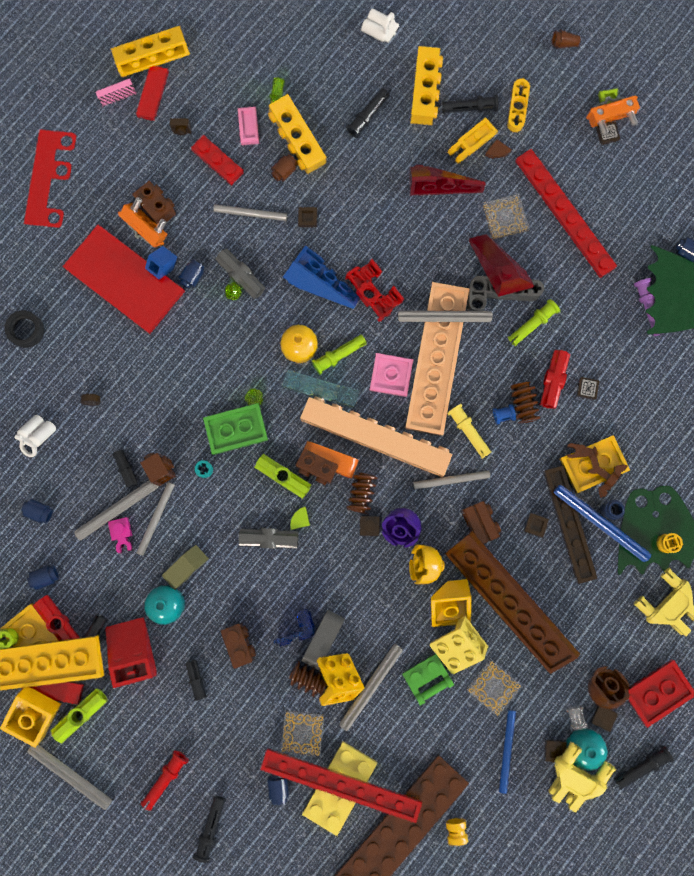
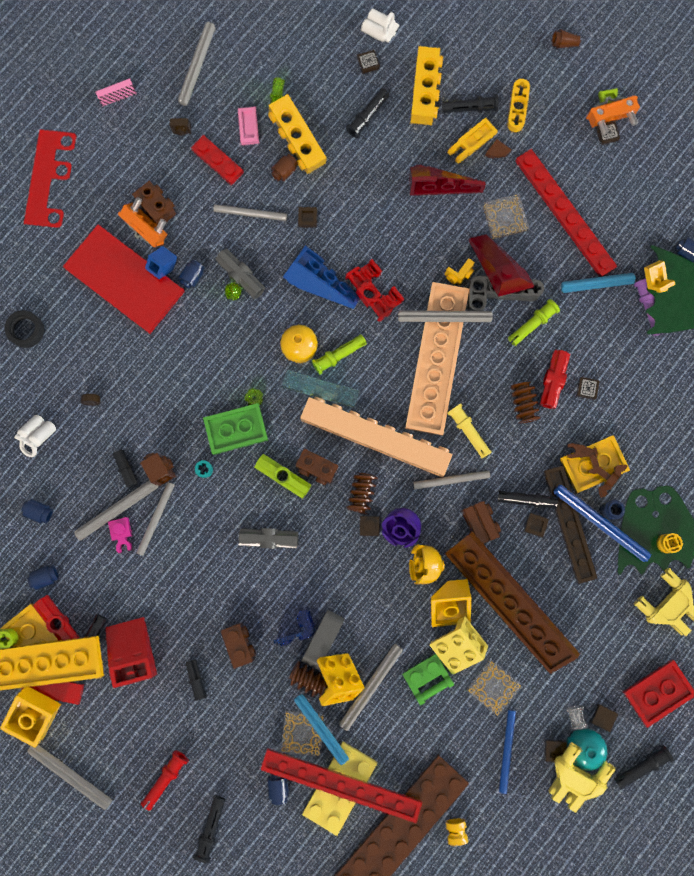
lime piece [50,688,108,744] -> none
yellow brick [111,26,190,77] -> none
red tile [136,66,169,121] -> none
teal cylinder [144,585,185,625] -> none
olive slope [162,545,209,590] -> none
lime tile [290,507,310,530] -> none
orange beam [304,441,359,479] -> none
bright pink tile [370,353,413,397] -> none
blue bush [493,404,516,424] -> none
reddish brown cylinder [588,666,630,709] -> none
none -> light grey axle [178,22,215,106]
none -> dark azure axle [294,694,349,765]
none -> tile [357,50,380,74]
none -> yellow bracket [445,258,475,286]
none -> black pin [498,490,558,509]
none -> dark azure axle [561,273,636,293]
none -> yellow bracket [644,260,675,293]

